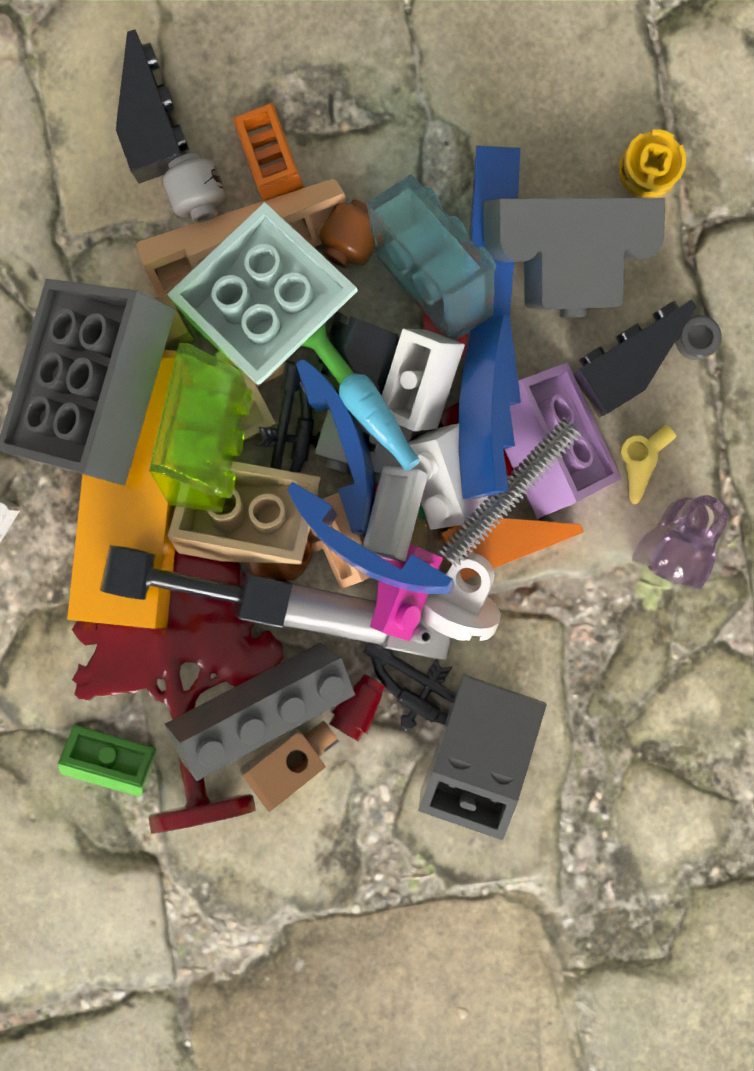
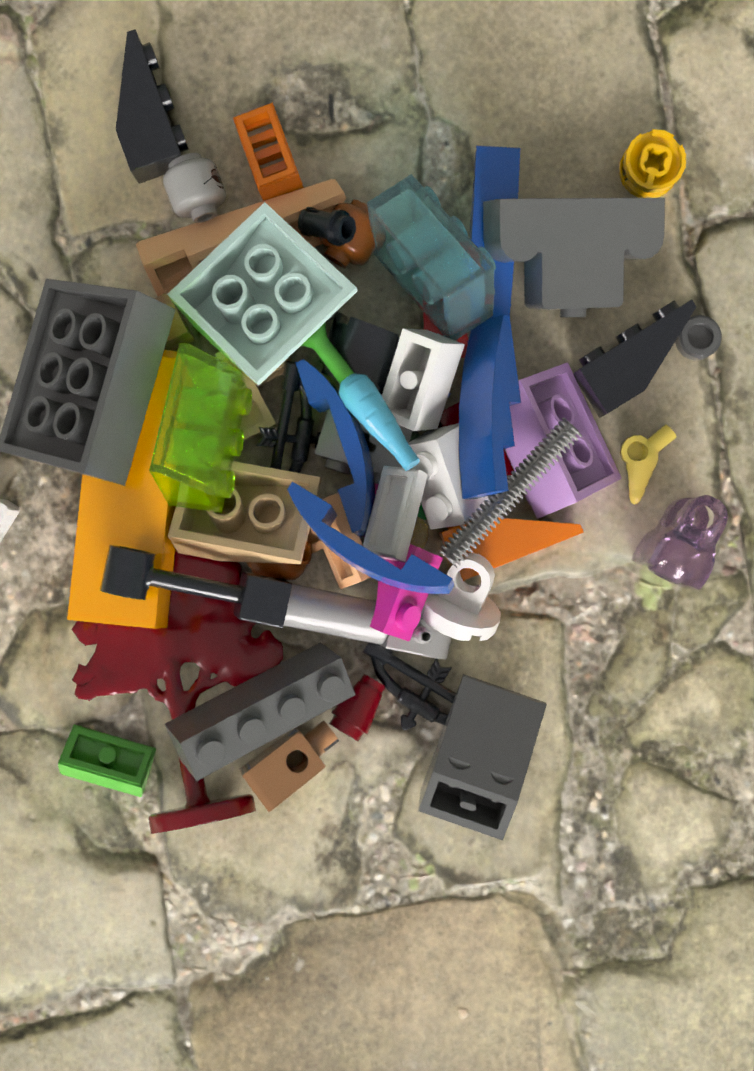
none -> black pin [298,207,356,246]

